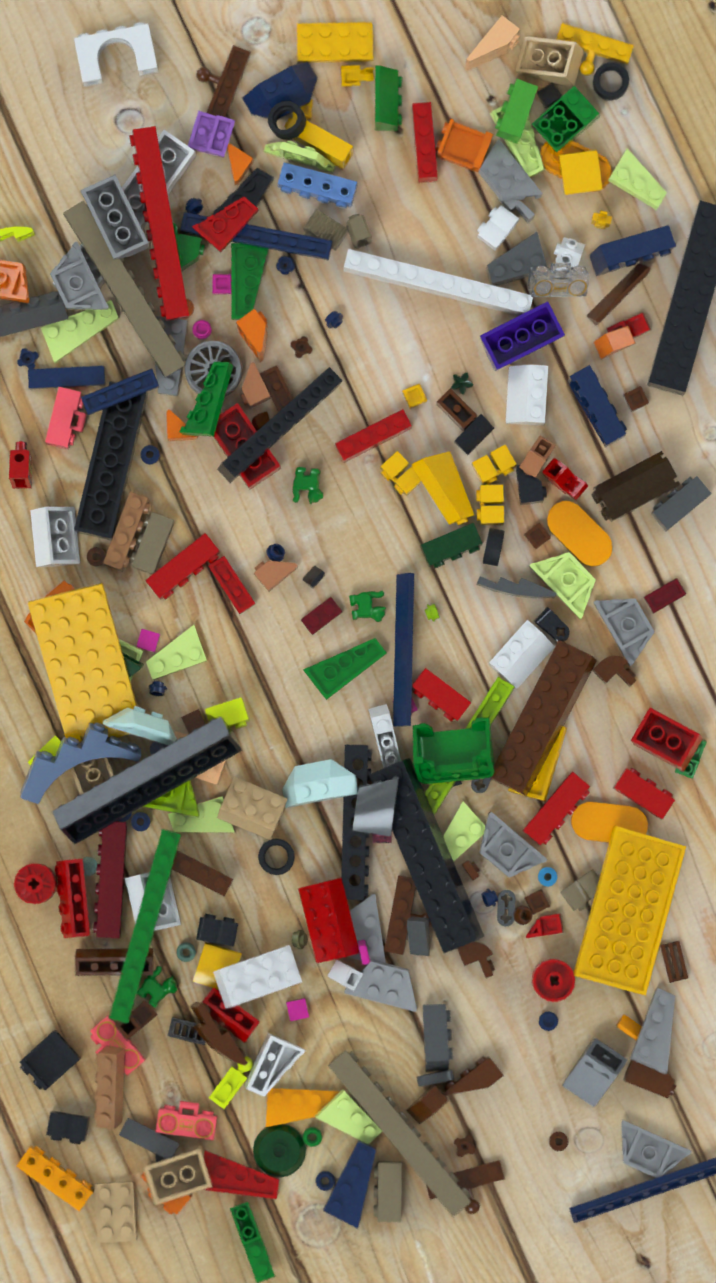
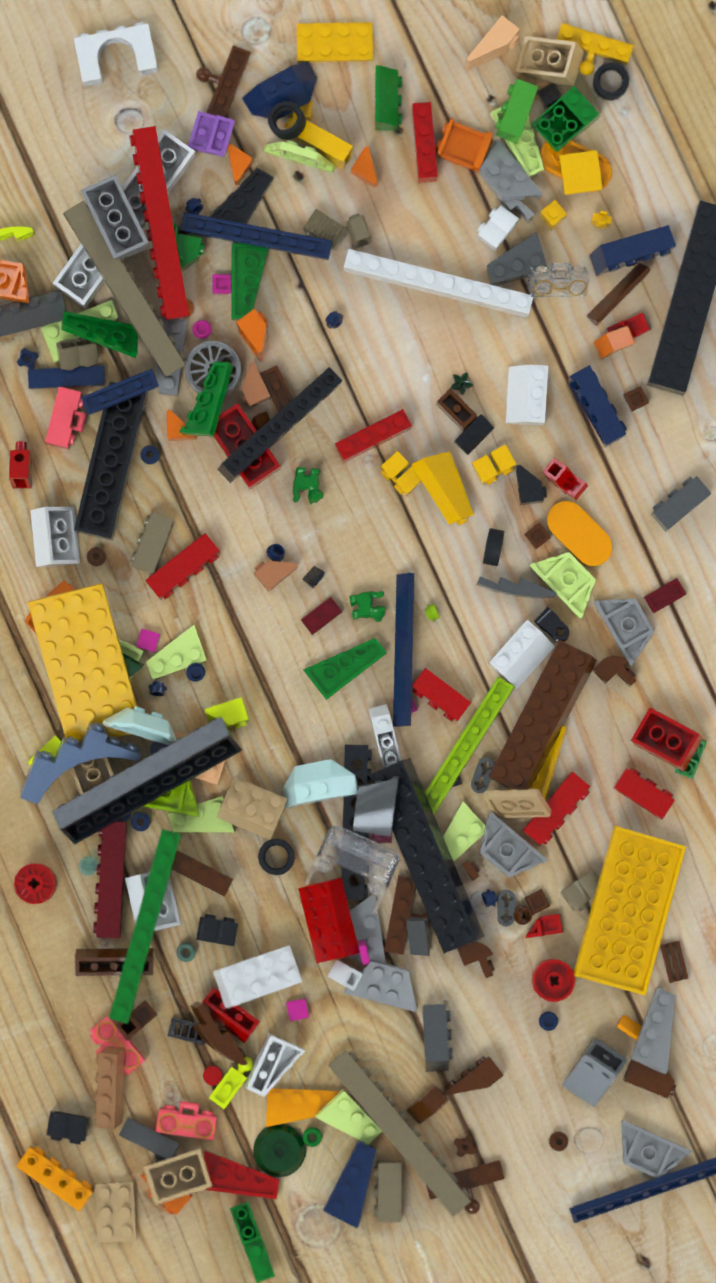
black panel [19,1030,81,1090] -> none
light grey wing [50,242,109,310] -> none
red brick [55,858,90,938] -> none
medium nougat brick [103,492,151,572] -> none
green animal [137,966,178,1008] -> none
reddish brown tile [181,709,206,734] -> none
red wing [192,197,259,253] -> none
yellow slope [193,942,242,990] -> none
red plate [208,556,255,614] -> none
dark blue plate [276,256,295,275] -> none
medium blue brick [278,162,357,209] -> none
reddish brown plate [291,336,313,358] -> none
olive plate [292,930,308,949] -> none
dark blue plate [316,1171,335,1191] -> none
yellow plate [341,65,374,86] -> none
yellow tile [402,383,427,409] -> none
green windscreen [413,717,494,784] -> none
dark grey beam [417,1069,454,1086] -> none
dark green brick [420,523,483,569] -> none
yellow piece [476,485,504,525] -> none
dark purple slope [480,301,565,371] -> none
nougat brick [519,436,556,478] -> none
dark azure plate [538,867,557,887] -> none
white brick [554,237,585,270] -> none
light orange tile [571,802,648,843] -> none
dark brown brick [591,451,680,522] -> none
yellowish green wing [608,148,667,210] -> none
none -> dark tan brick [56,337,98,370]
none -> green wing [61,311,138,358]
none -> dark blue plate [186,662,205,682]
none -> red tile [203,1066,223,1086]
none -> clear windscreen [305,826,400,914]
none -> orange slope [351,146,378,187]
none -> tan plate [483,789,551,818]
none -> yellow brick [539,200,567,231]

